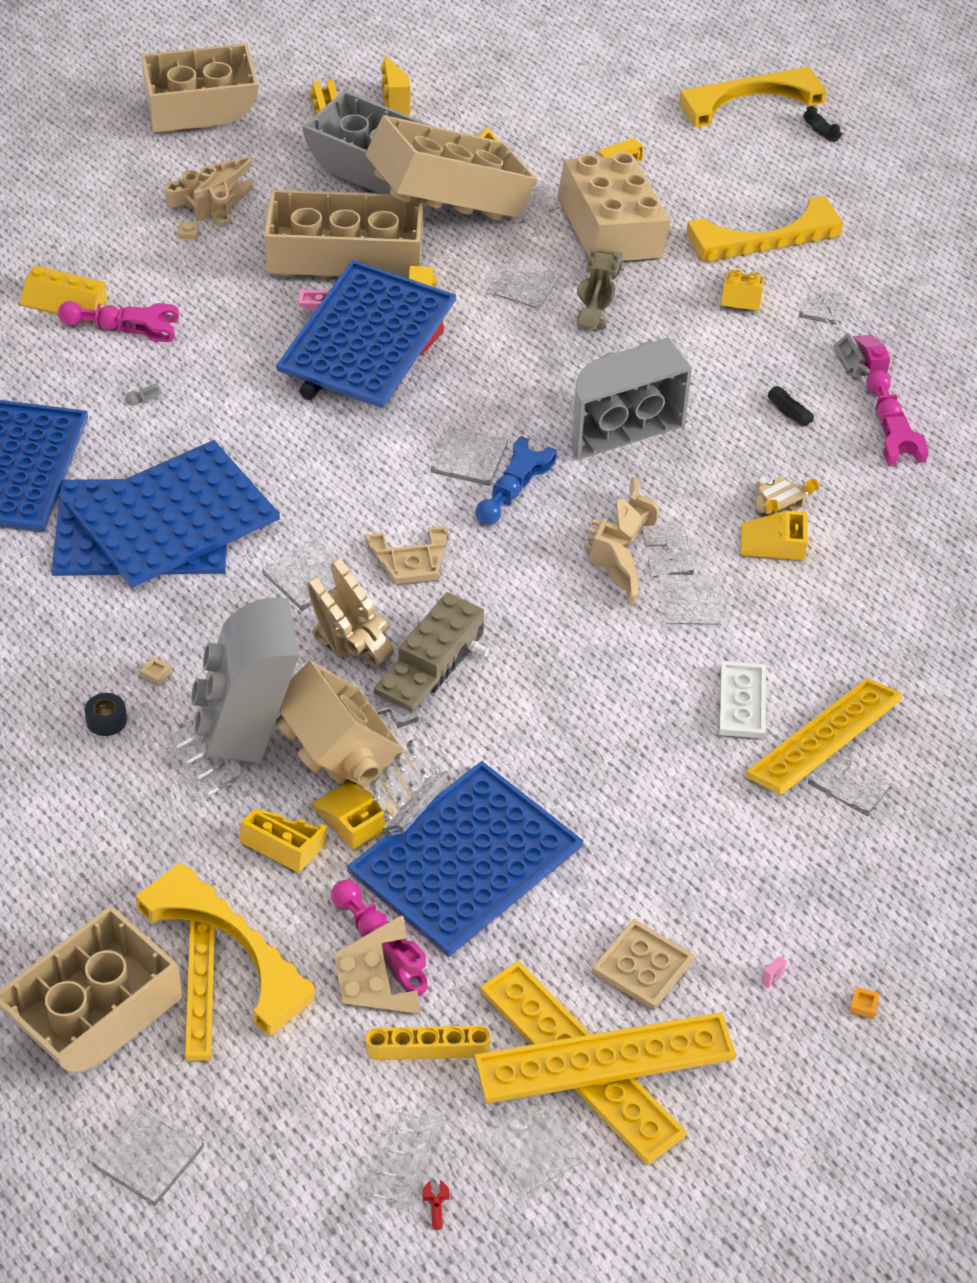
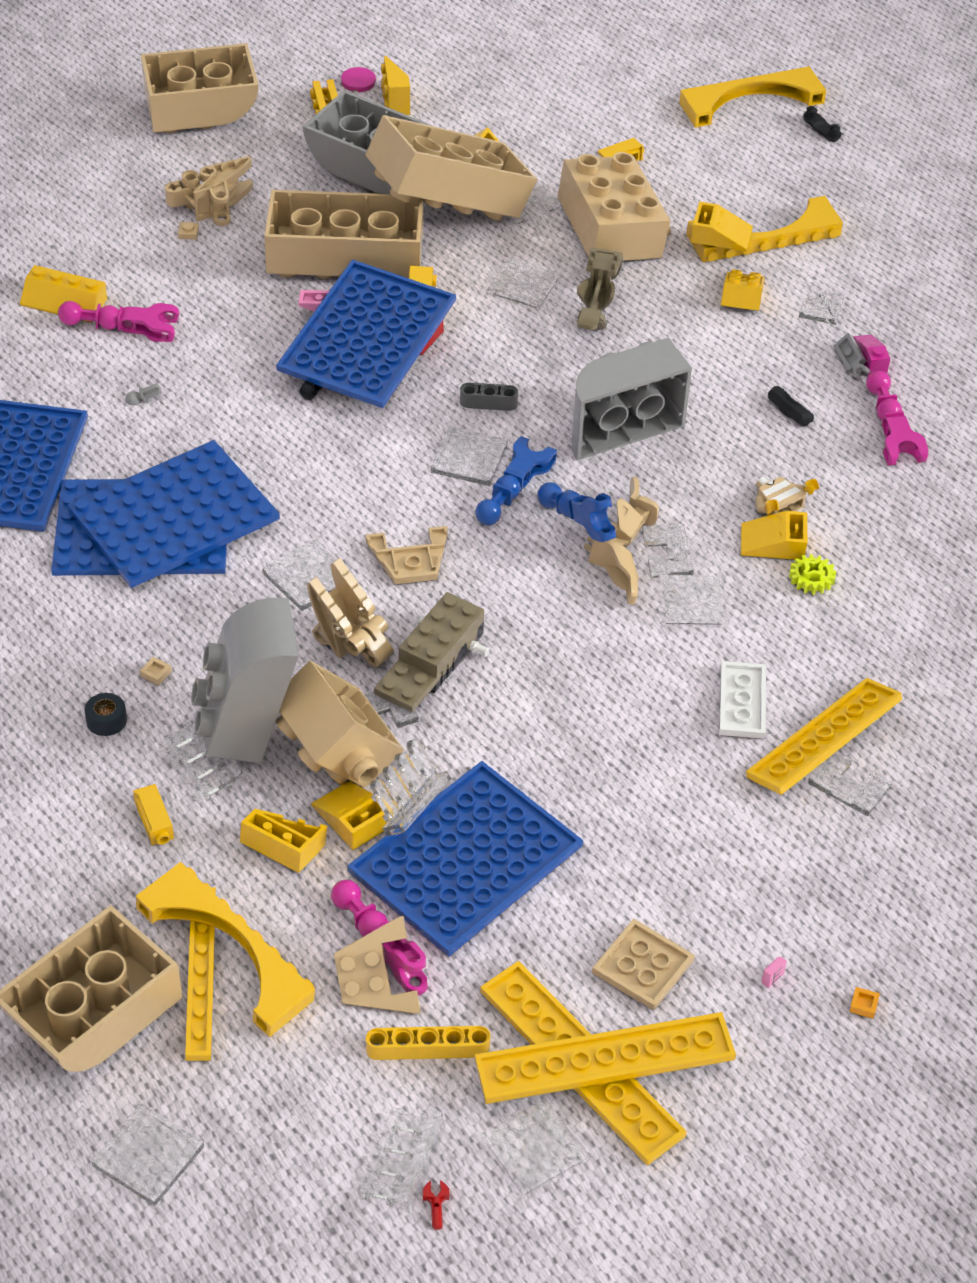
none -> yellow window [133,784,174,846]
none -> dark pink tile [341,67,376,92]
none -> dark grey beam [460,382,518,411]
none -> blue piece [537,482,617,542]
none -> yellow slope [691,201,753,252]
none -> neon yellow gear [789,554,836,595]

